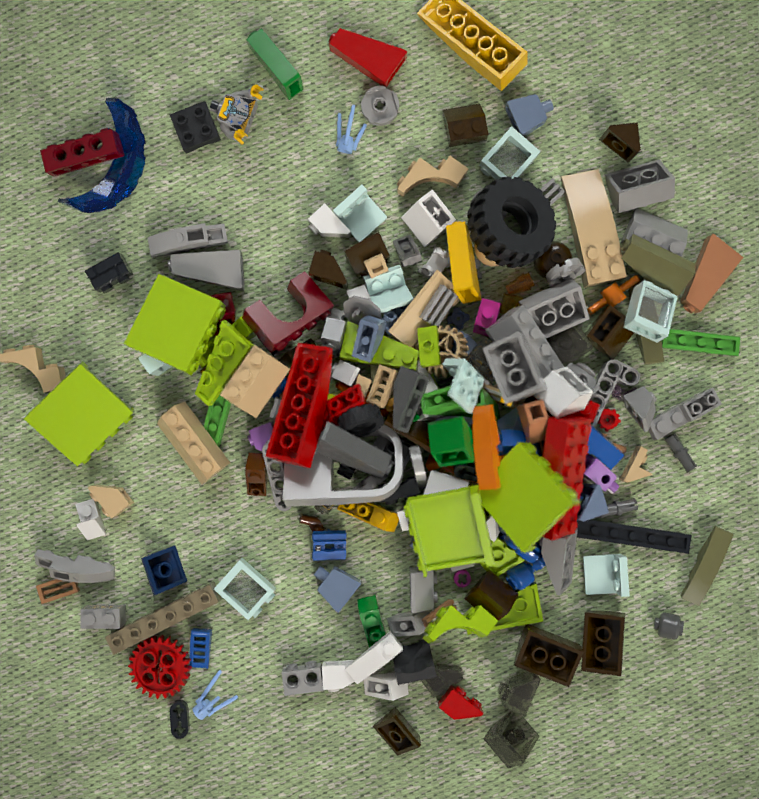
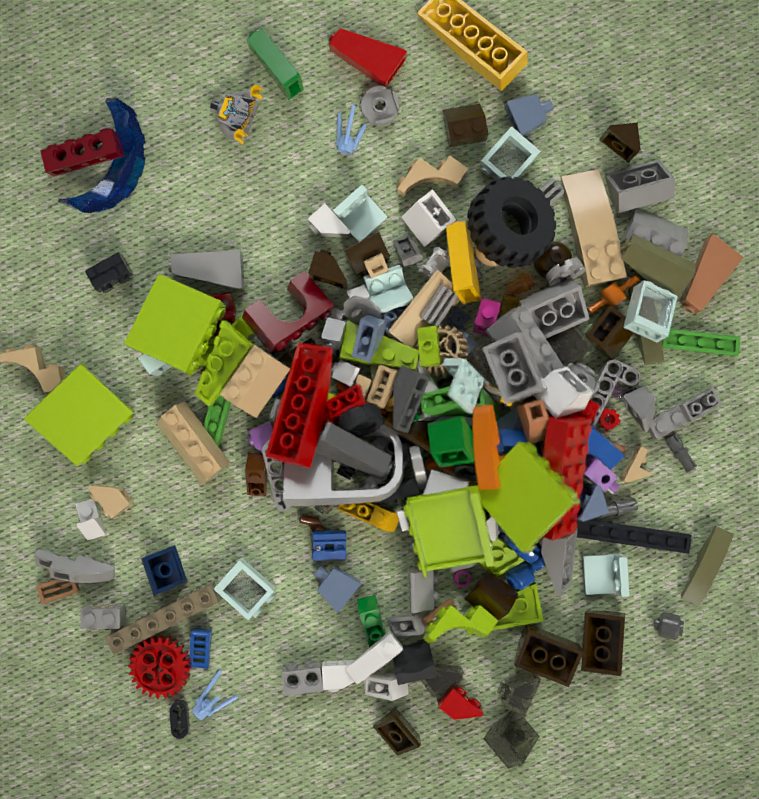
light grey slope [148,223,228,257] -> none
black brick [169,101,221,154] -> none

